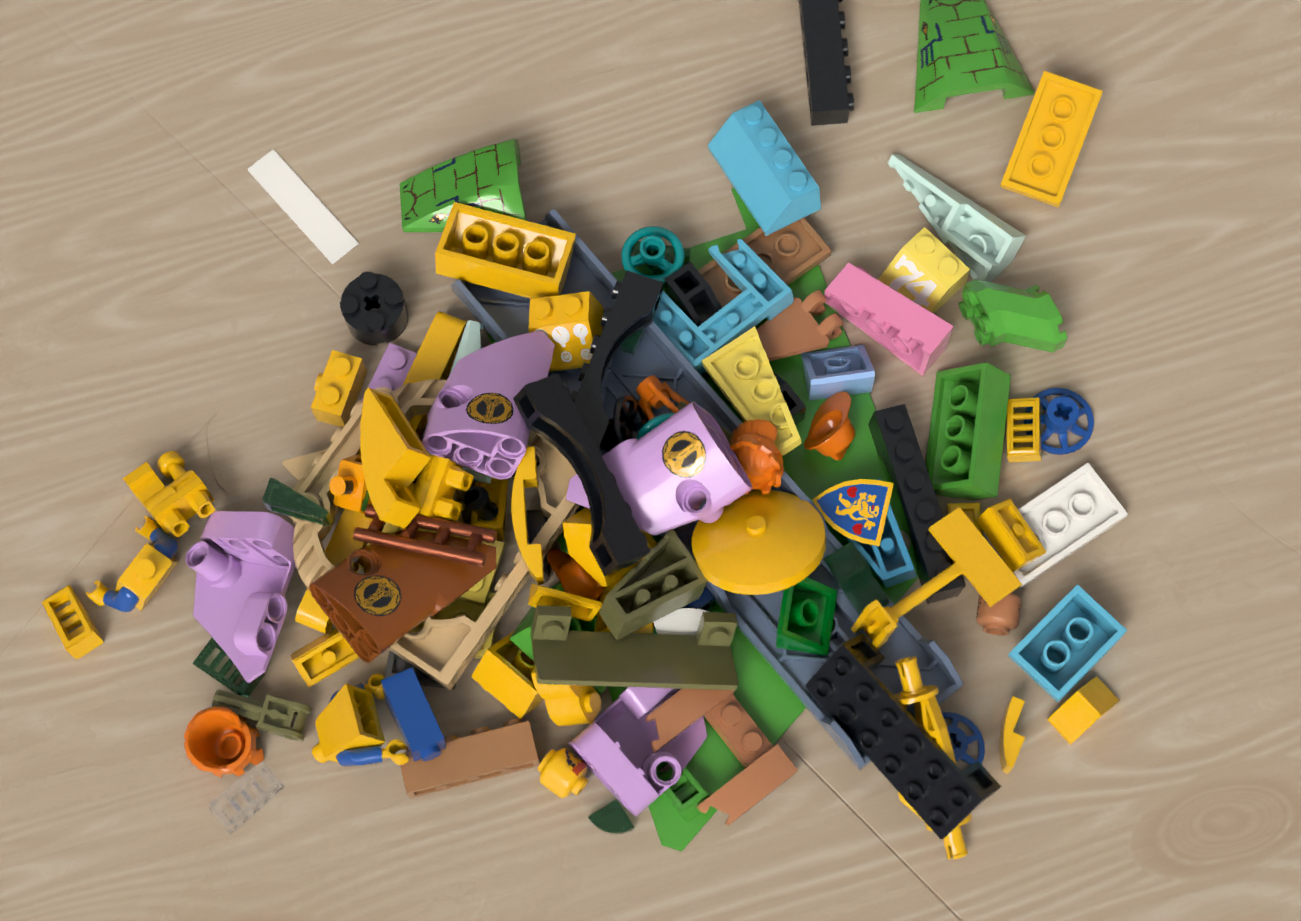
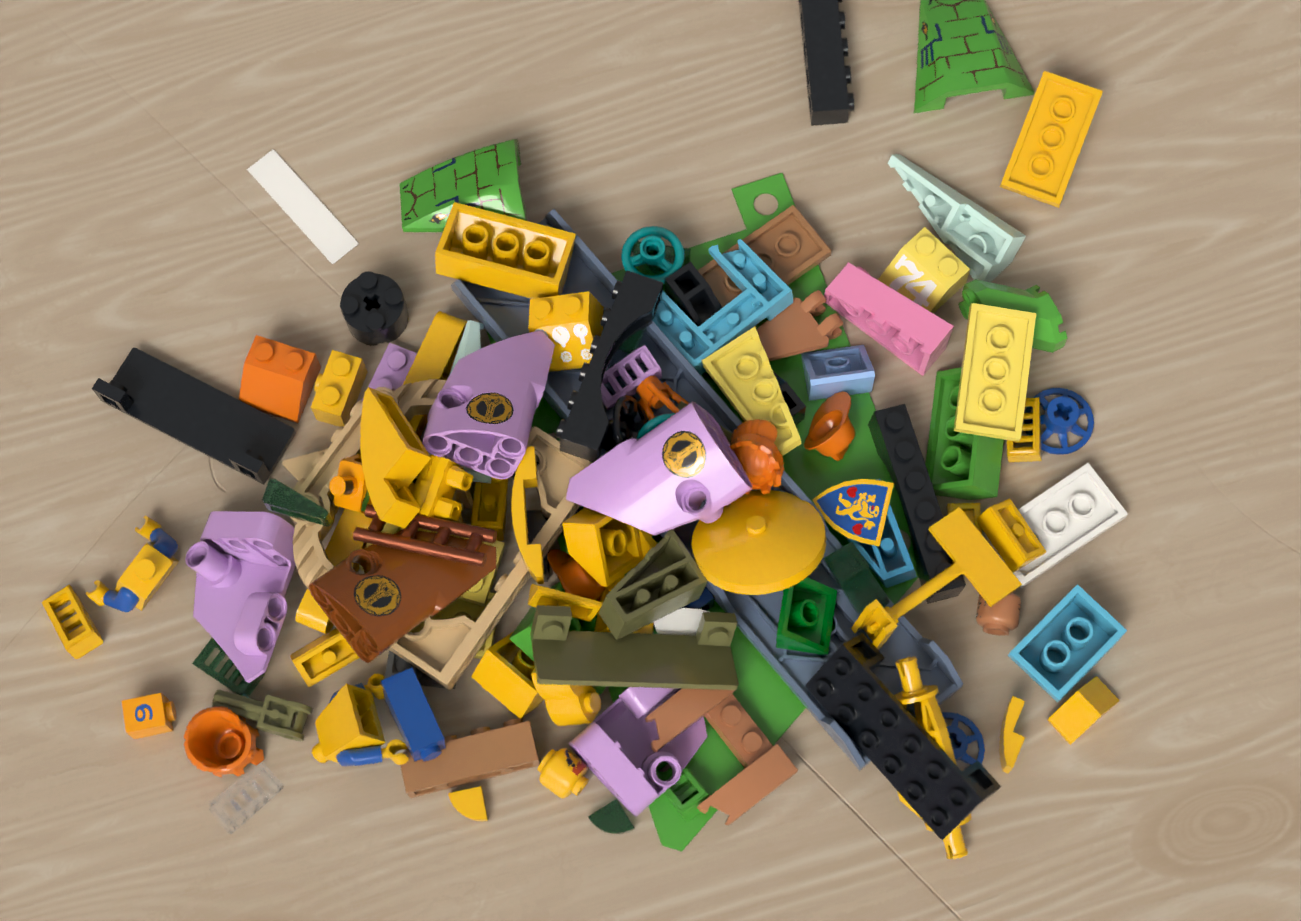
yellow hips [122,451,215,537] -> none
black pin [464,486,499,521] -> none
black arch [513,374,651,577] -> none
medium azure slope [708,100,821,236] -> none
none -> black bracket [92,348,296,485]
none -> light orange brick [122,693,176,739]
none -> orange slope [239,335,321,423]
none -> yellow tile [448,786,488,822]
none -> lavender slope [601,345,662,410]
none -> light yellow plate [953,303,1036,442]

